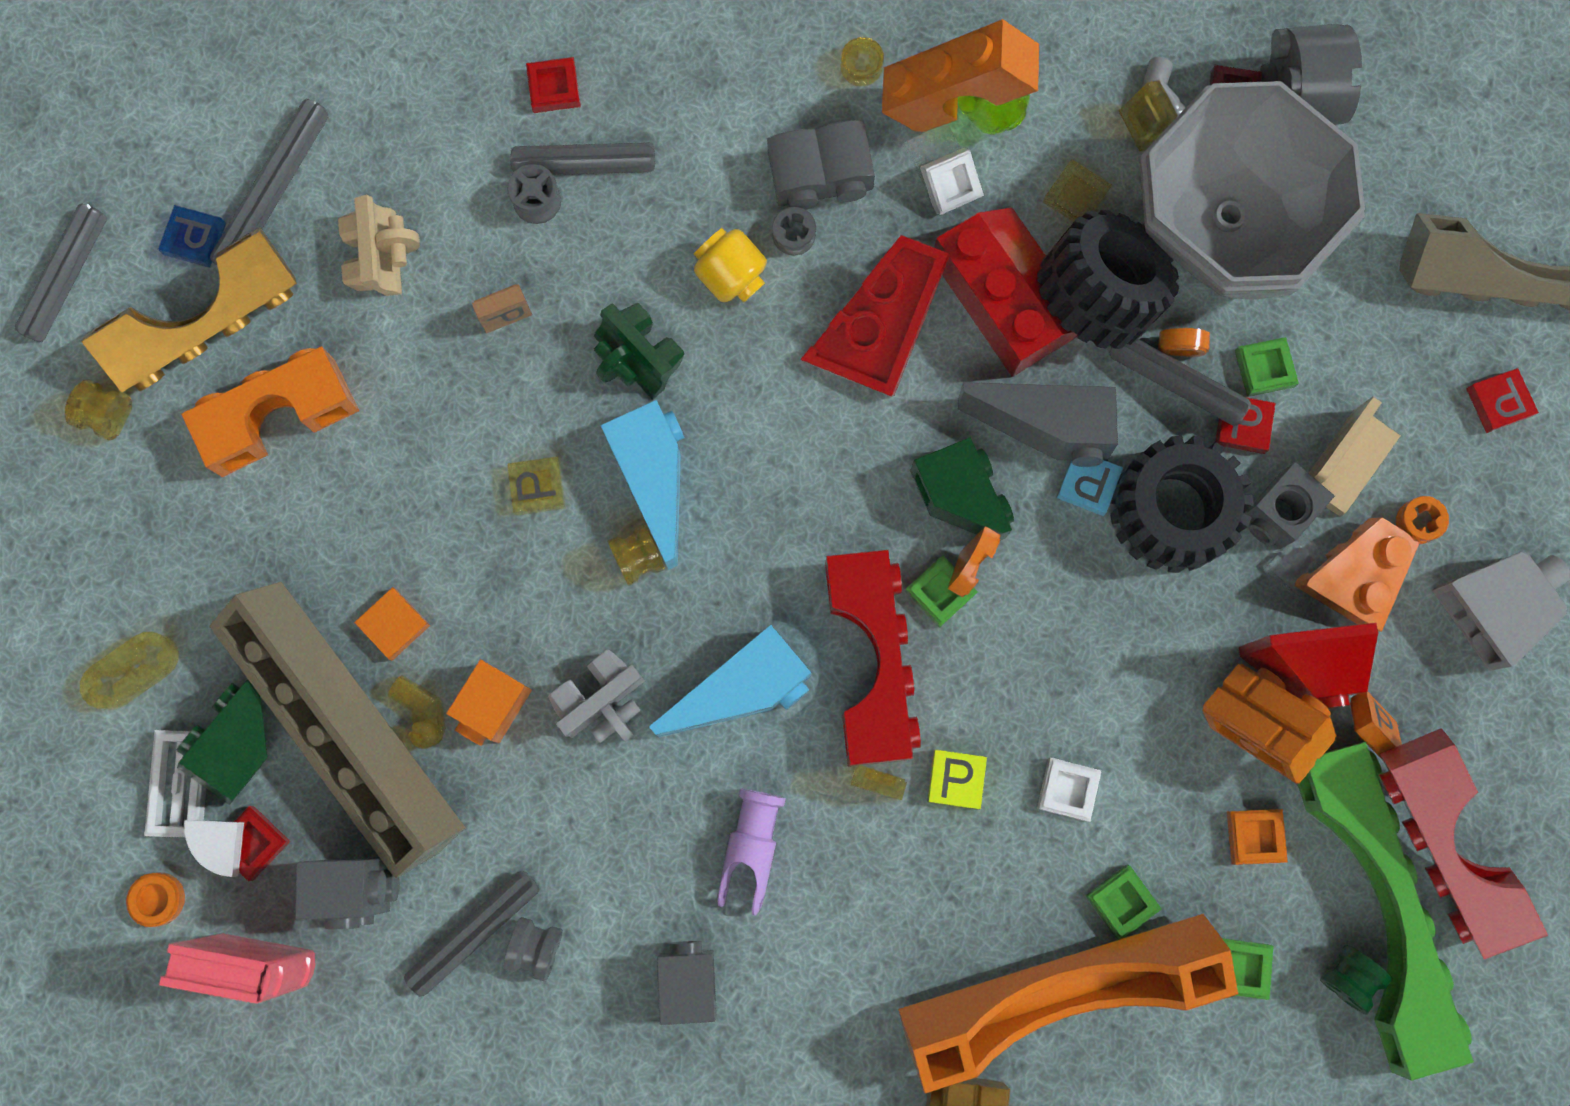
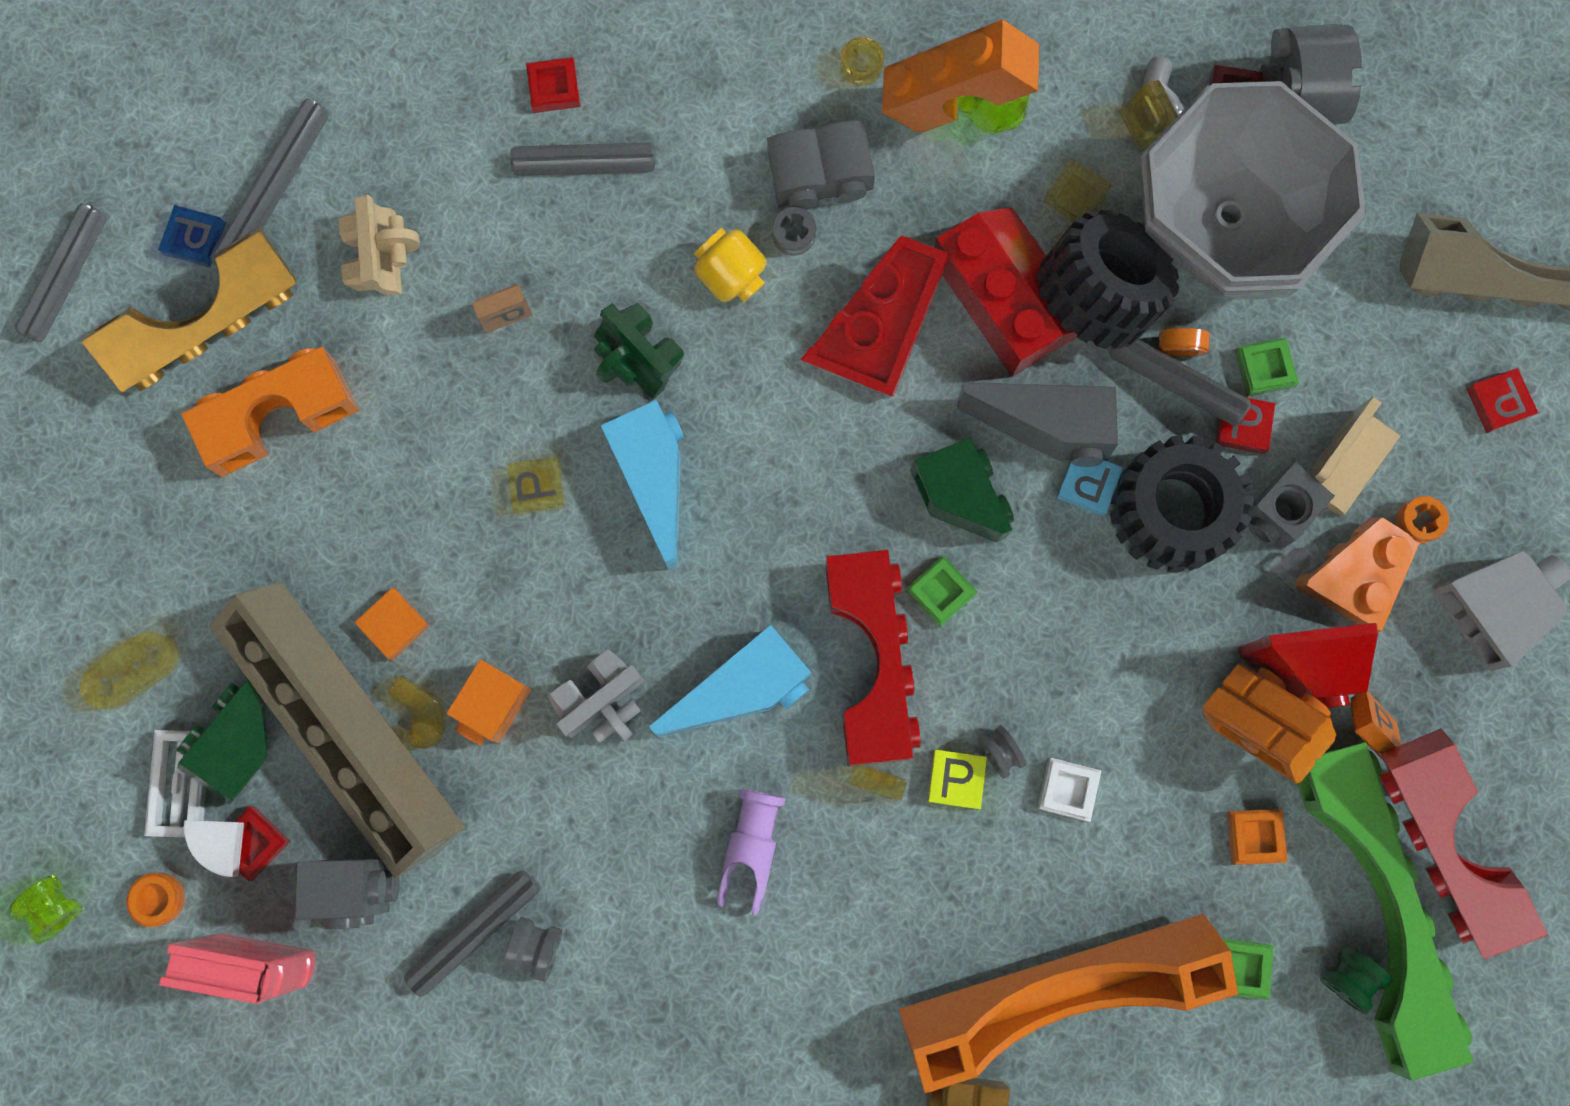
clear yellow wheel [65,379,132,441] -> none
dark grey wheel [507,164,561,224] -> none
clear yellow wheel [607,523,666,586] -> none
dark grey brick [657,941,717,1025] -> none
white tile [920,148,984,215] -> none
orange tile [948,526,1000,597] -> none
bright green tile [1085,865,1162,940] -> none
none -> clear neon green wheel [8,875,84,945]
none -> dark grey bush [978,725,1026,779]

